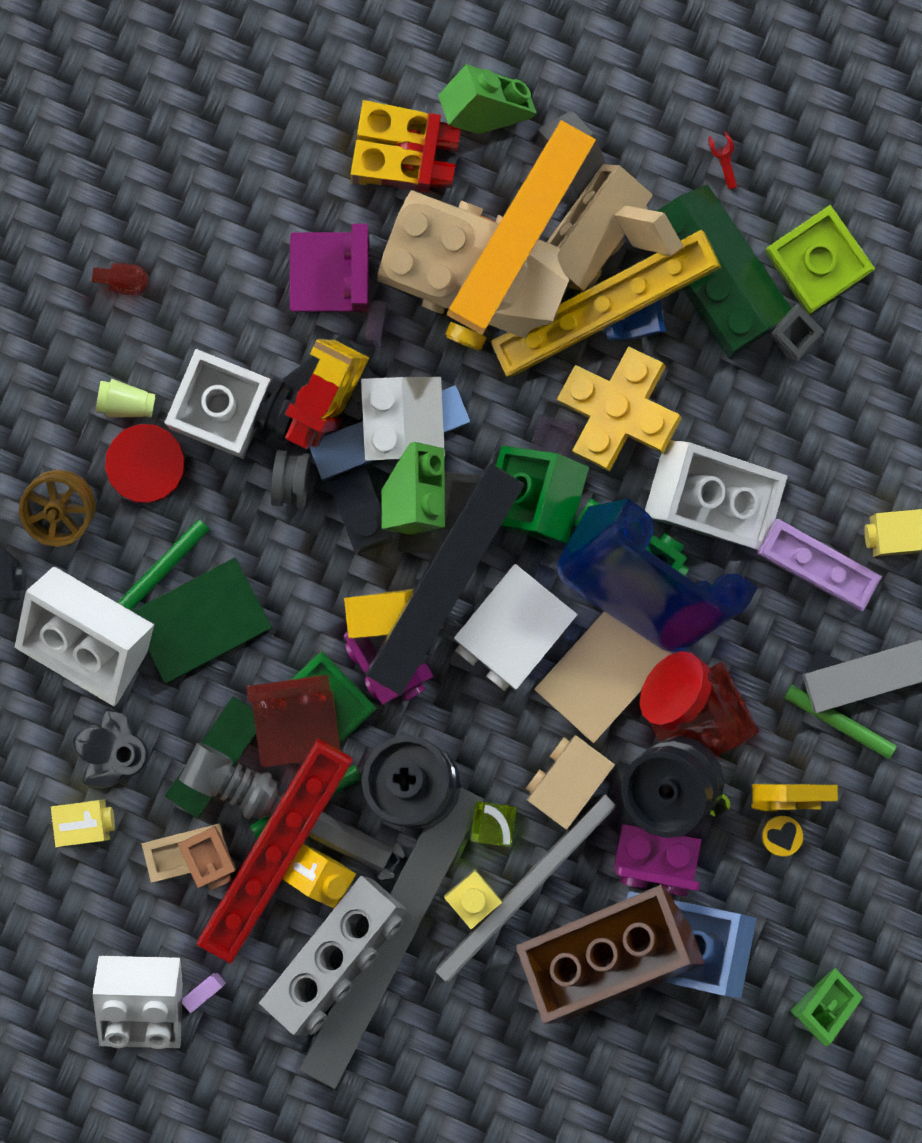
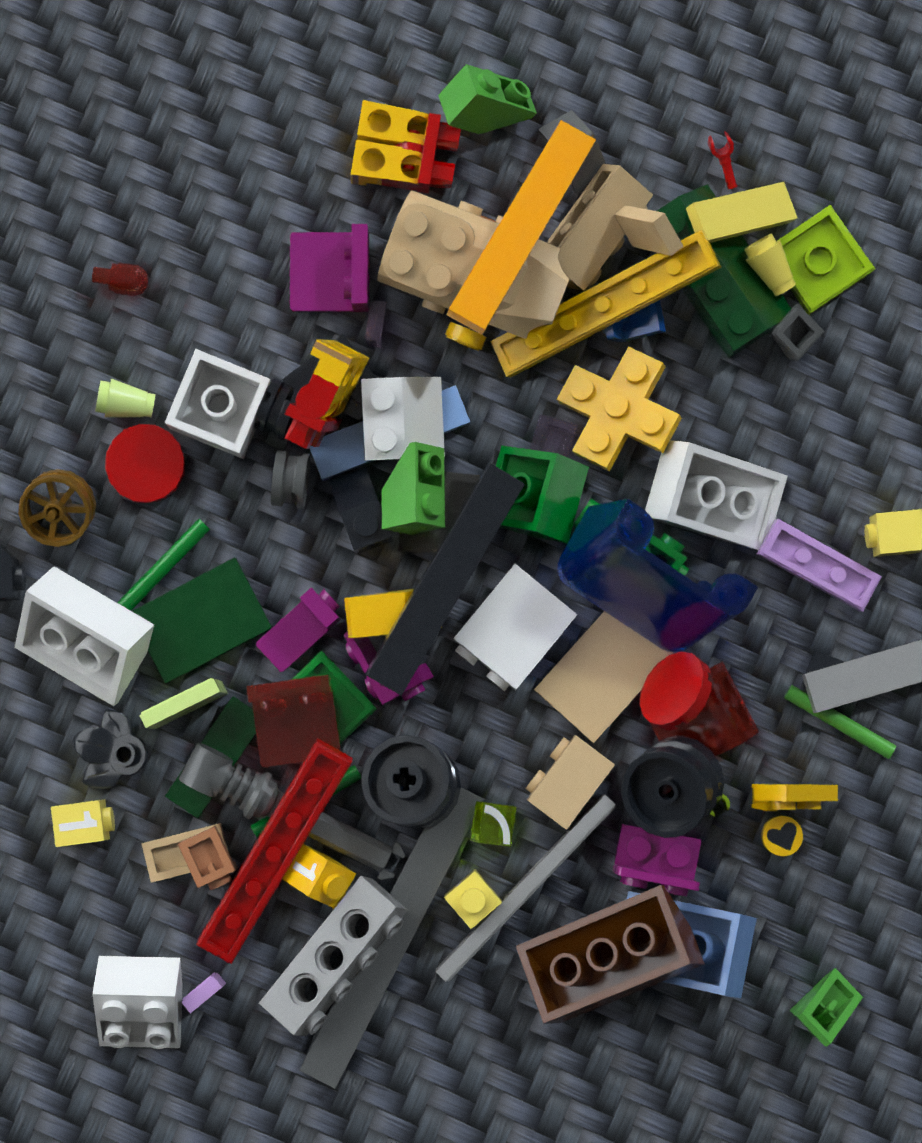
none -> yellowish green tile [140,678,228,729]
none -> magenta bracket [256,587,341,672]
none -> light yellow tile [686,182,798,243]
none -> light yellow cone [744,234,796,296]

